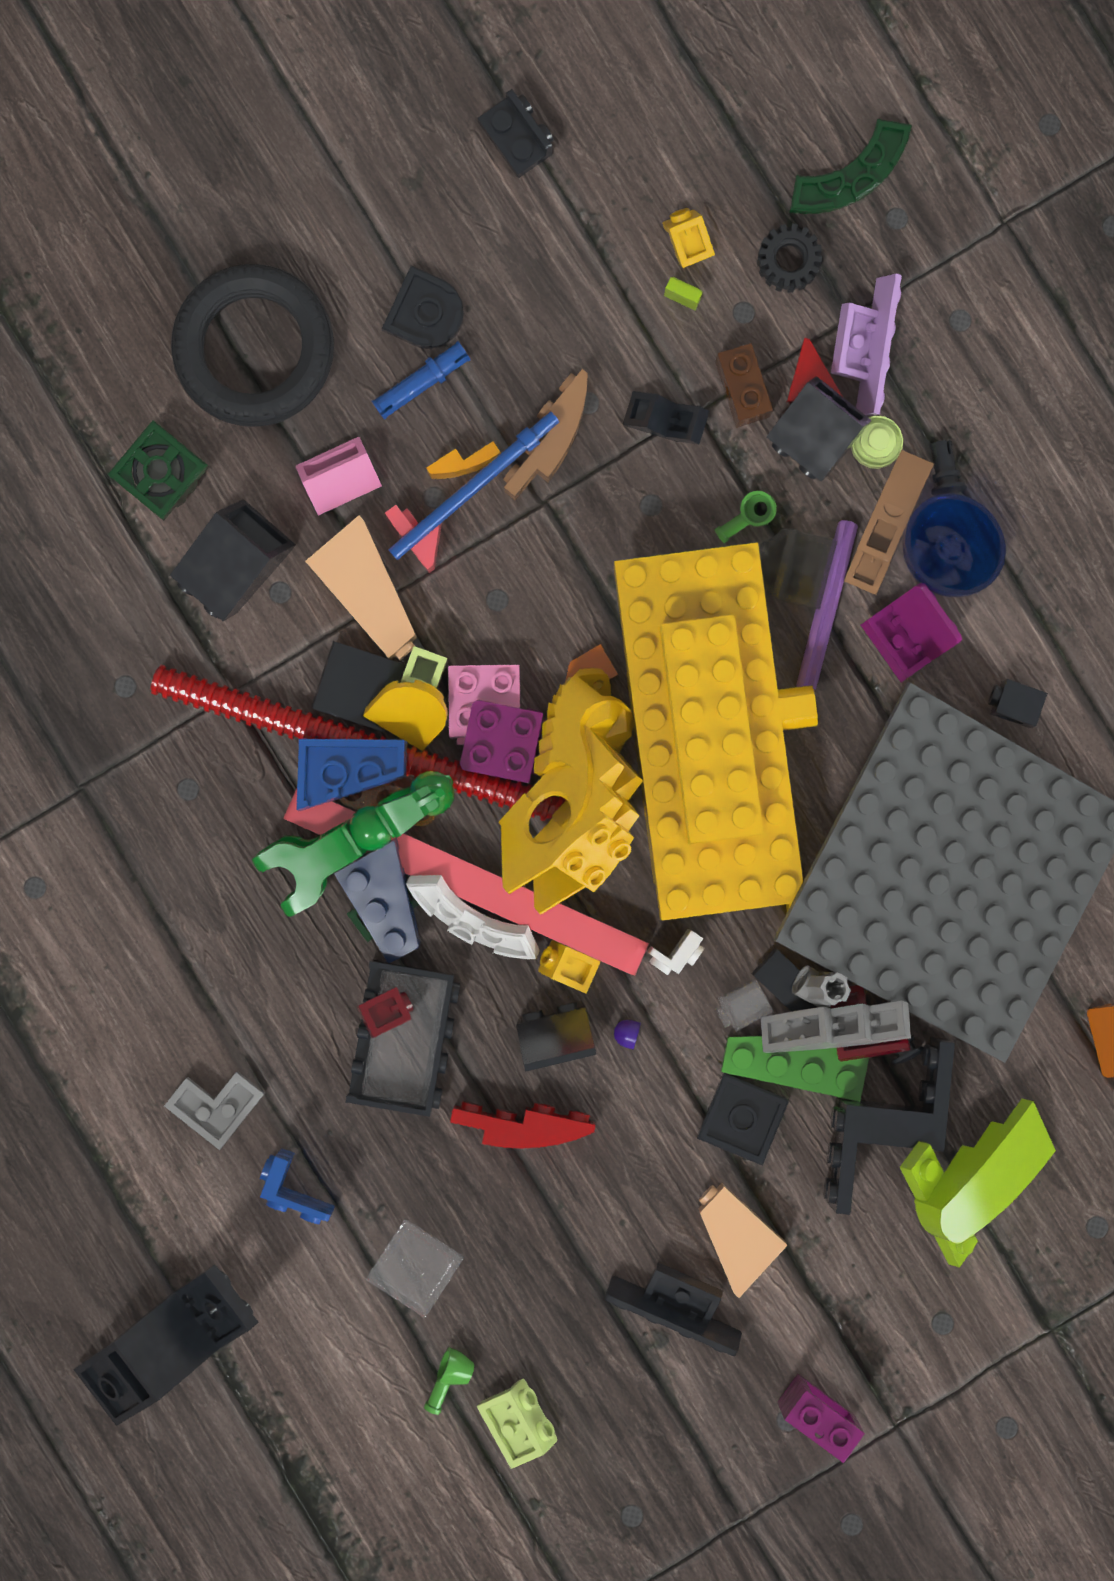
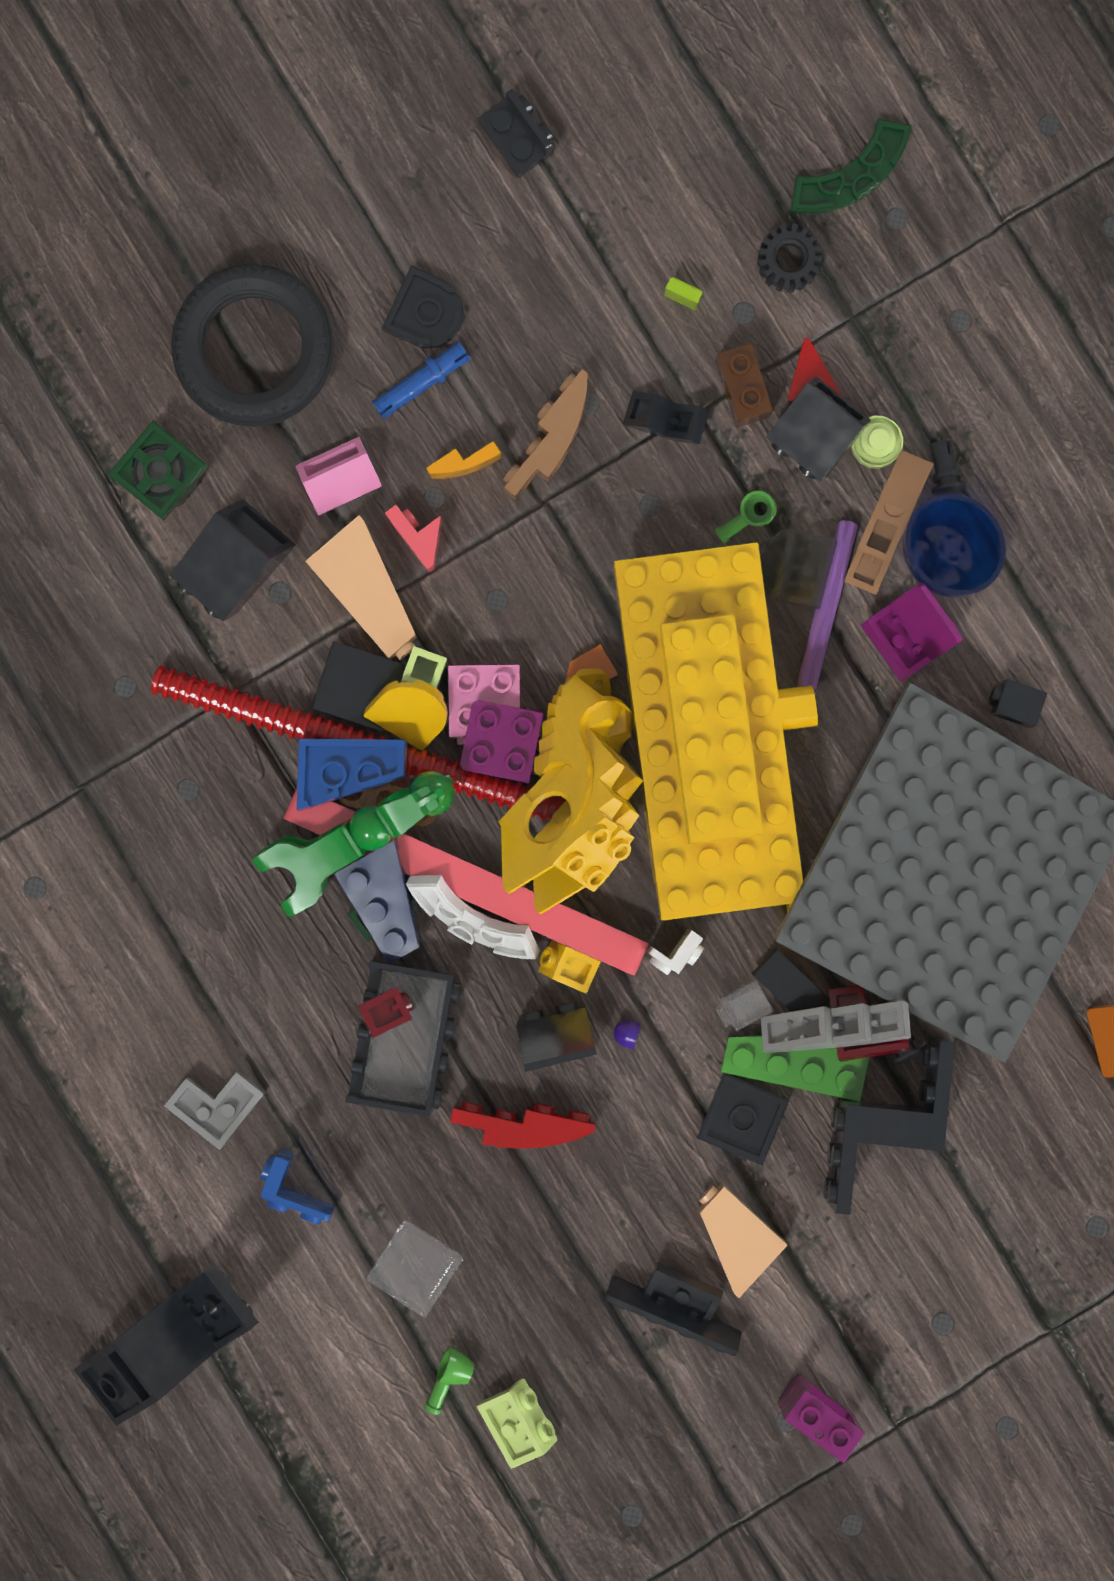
blue bar [388,411,559,560] -> none
yellow bracket [662,208,715,268] -> none
light grey piece [792,965,851,1008] -> none
lavender bracket [831,274,902,416] -> none
lime slope [900,1099,1056,1268] -> none

